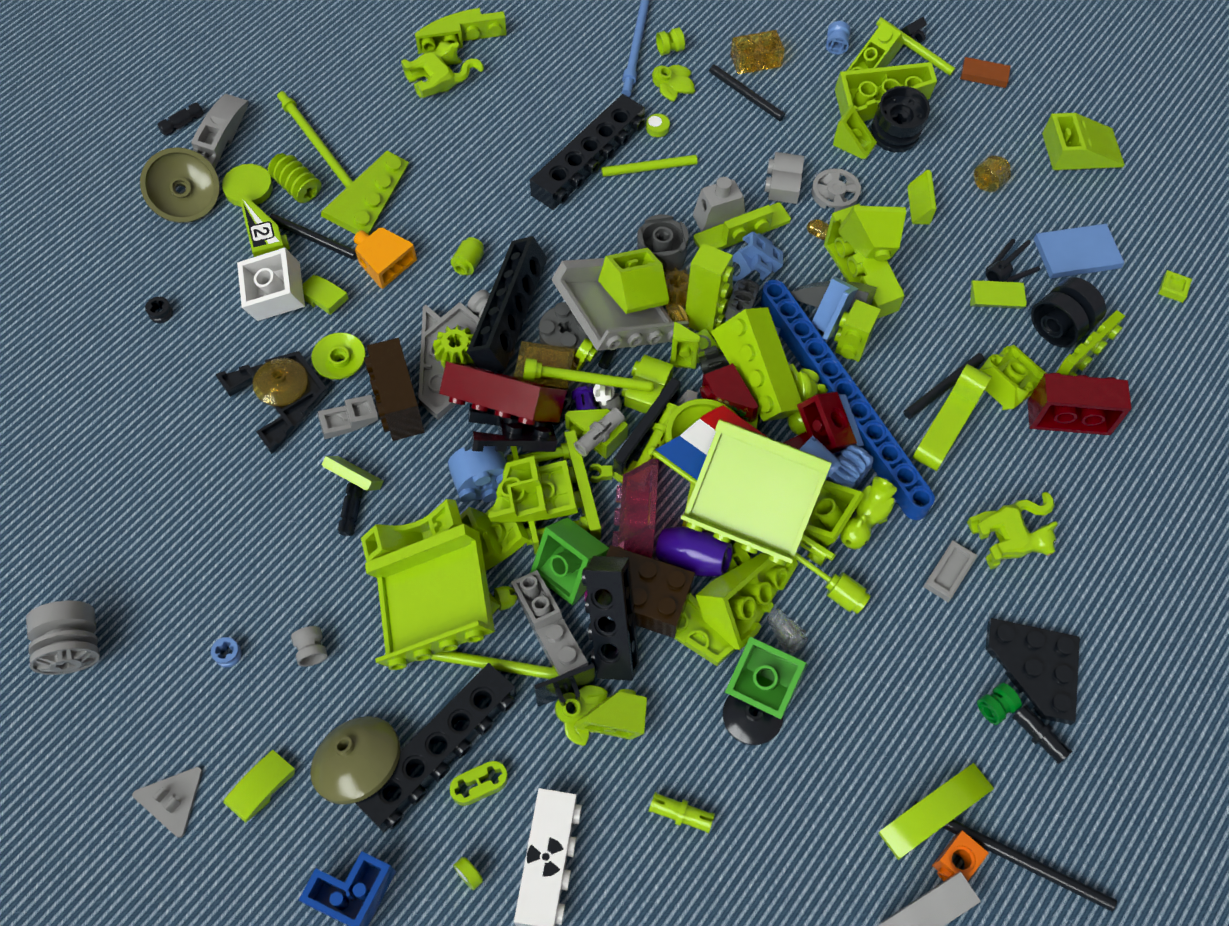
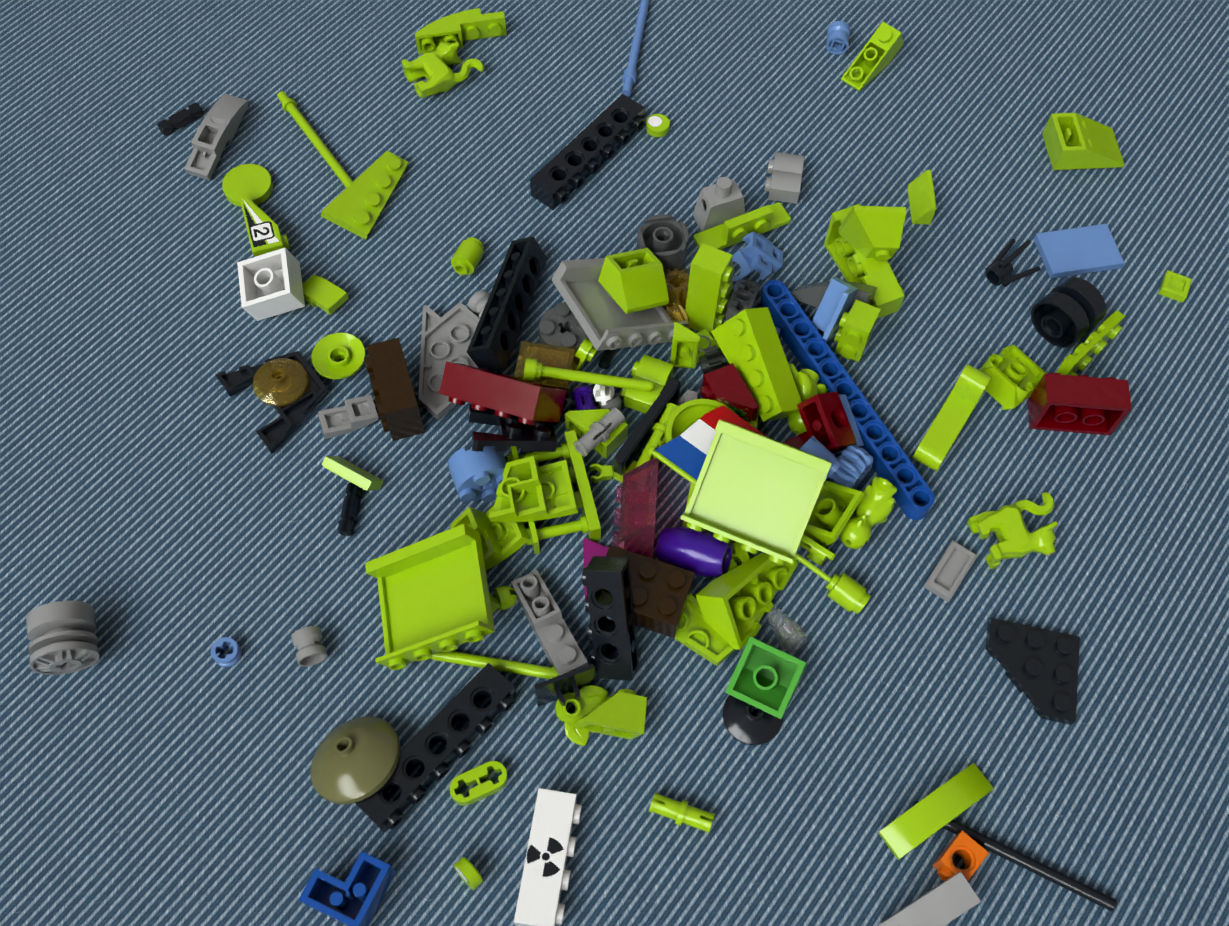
light grey piece [132,767,202,838] -> none
olive dish [140,147,219,223] -> none
black bush [145,297,173,323] -> none
lime slope [224,750,295,823] -> none
lime piece [268,153,321,204] -> none
black bar [269,213,357,260] -> none
light orange torso [354,228,417,289] -> none
lime arch [361,499,462,562] -> none
lime gear [433,325,474,368] -> none
bright green slope [530,517,609,605] -> none
lime bar [601,155,697,177] -> none
lime plate [652,65,695,102] -> none
lime wheel [656,27,685,56] -> none
black bar [709,64,785,121] -> none
clear yellow brick [730,30,785,74] -> none
clear yellow arm [807,219,829,240] -> none
light grey piece [811,168,861,212] -> none
lime slope [833,106,877,159] -> none
lime wedge [834,62,937,122] -> none
black wheel [870,86,930,153] -> none
lime bar [876,17,956,76] -> none
black tile [901,17,927,43] -> none
black bar [903,353,985,419] -> none
dark orange tile [960,57,1010,88] -> none
lime slope [970,280,1027,309] -> none
clear yellow head [973,155,1011,192] -> none
green wheel [977,683,1022,725] -> none
black pin [1012,705,1073,765] -> none

